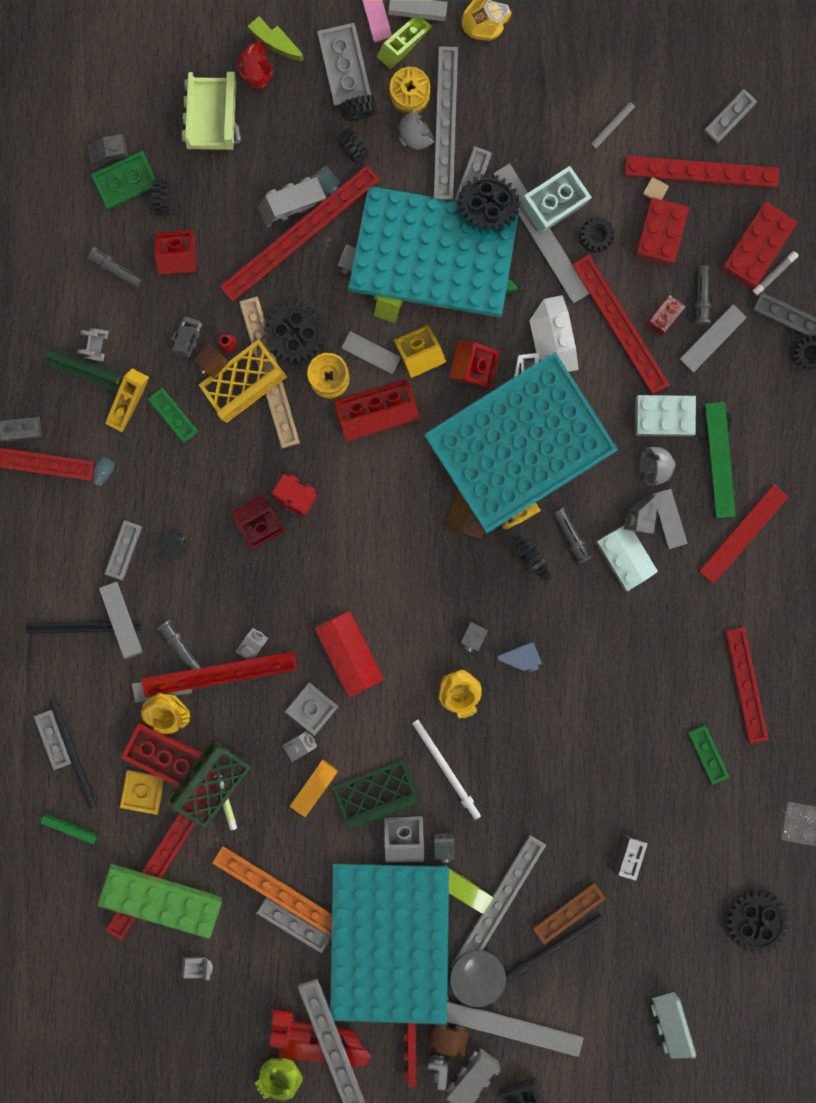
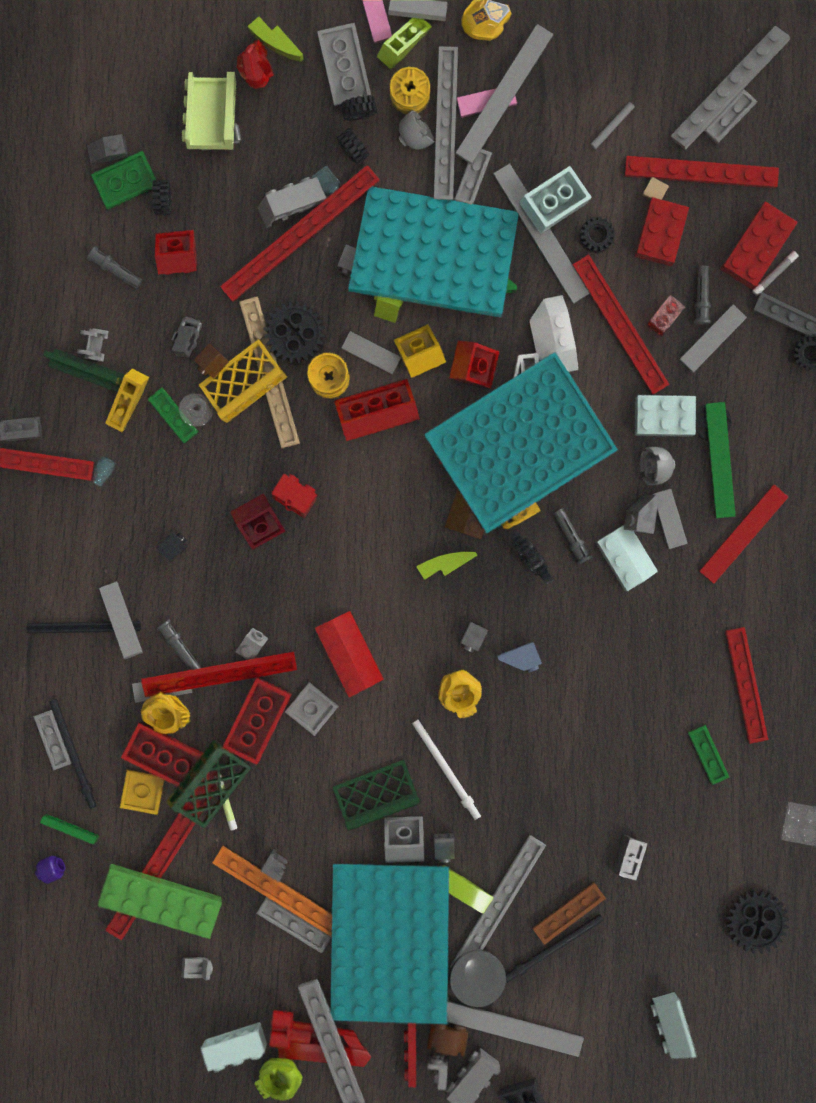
light grey tile [104,520,142,581] -> none
red cone [217,334,236,353] -> none
light grey bracket [282,730,317,762] -> none
light orange slope [290,759,338,817] -> none
black gear [457,174,520,234] -> none
none -> dark purple head [35,855,65,884]
none -> clear piece [179,393,213,426]
none -> light aqua brick [201,1022,267,1072]
none -> red brick [223,677,292,765]
none -> flat silver hinge [261,849,287,882]
none -> lime slope [417,552,477,580]
none -> light grey tile [456,24,553,164]
none -> bright pink tile [457,89,517,118]
none -> light grey plate [671,26,790,150]

